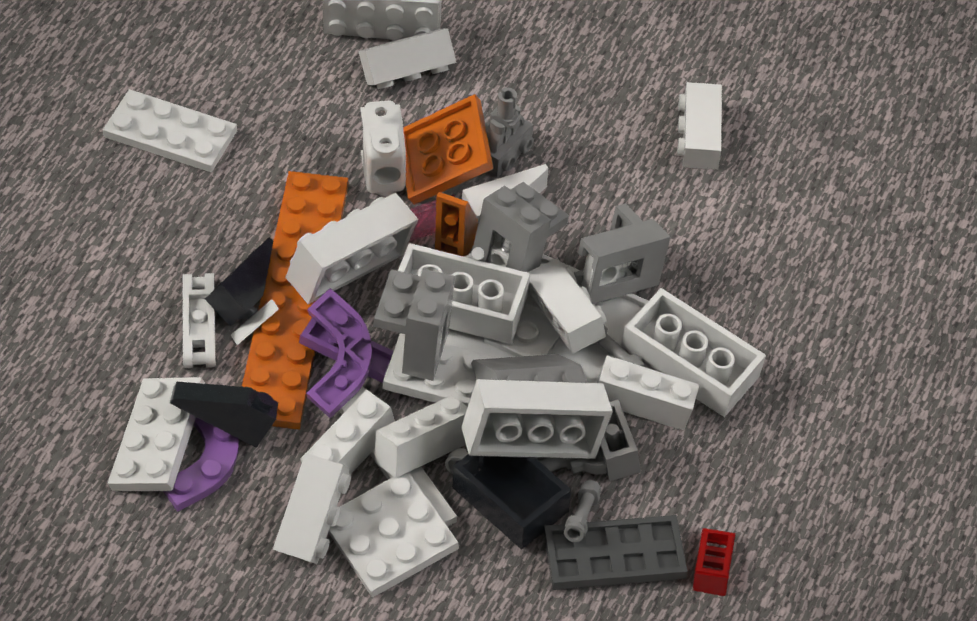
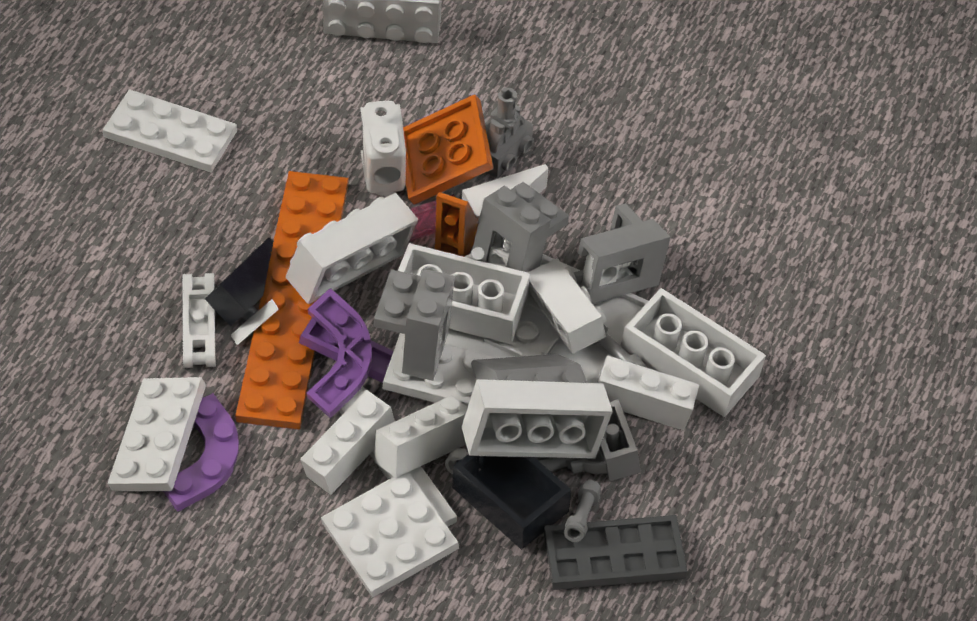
black slope [170,381,279,448] -> none
white brick [273,453,351,564] -> none
white brick [358,28,456,89] -> none
white brick [677,82,722,170] -> none
red slope [693,528,736,596] -> none

